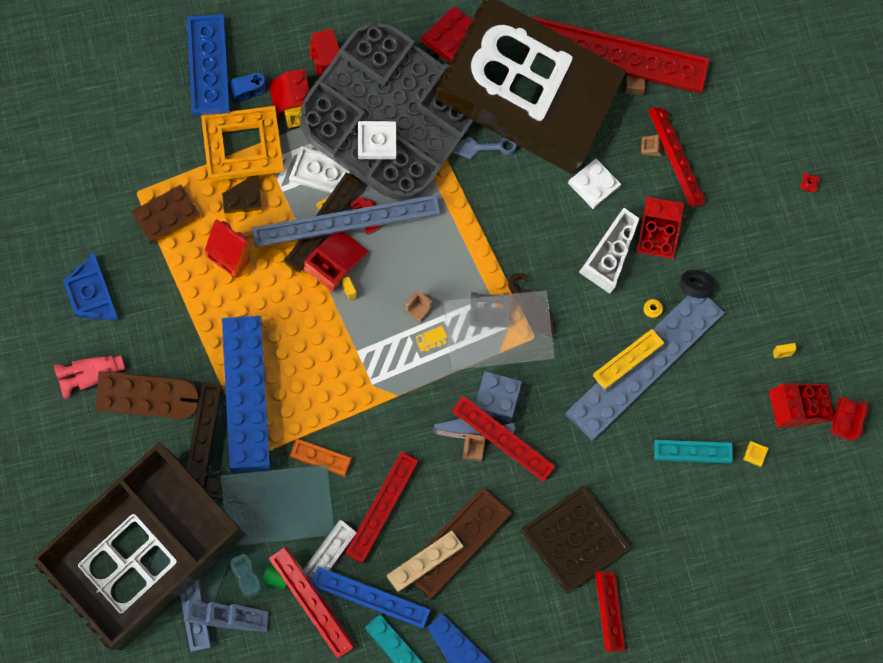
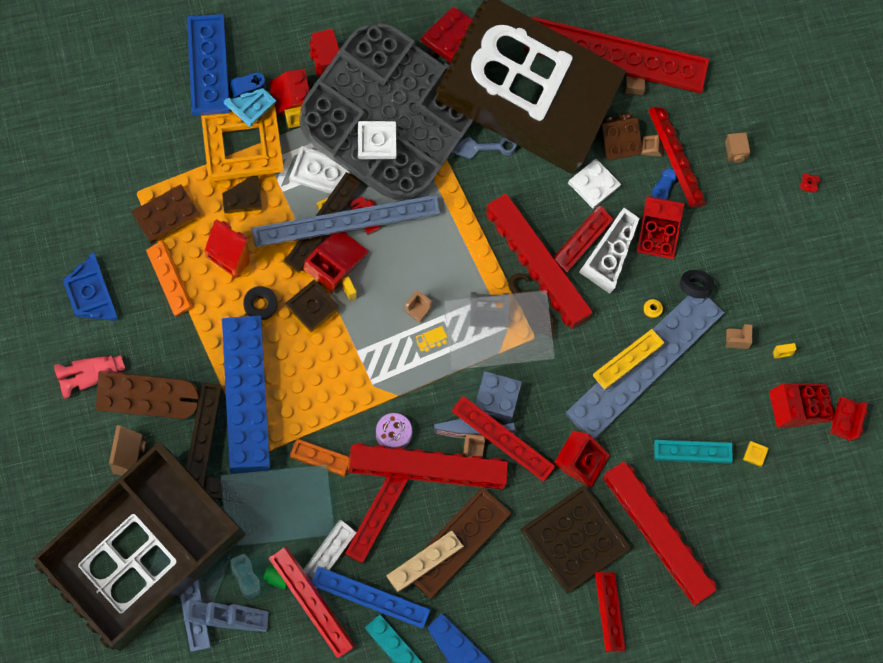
none -> medium nougat slope [109,425,146,475]
none -> orange plate [146,241,194,317]
none -> medium azure wing [224,88,276,127]
none -> black tyre [243,286,278,321]
none -> dark brown plate [285,280,339,333]
none -> red brick [348,443,508,490]
none -> lavender head [376,413,412,449]
none -> red brick [486,193,592,330]
none -> red plate [553,206,613,273]
none -> red slope [554,430,610,487]
none -> reddish brown bracket [599,113,642,160]
none -> red brick [603,461,716,607]
none -> blue piece [652,168,677,199]
none -> medium nougat brick [725,132,750,163]
none -> medium nougat panel [726,324,752,349]

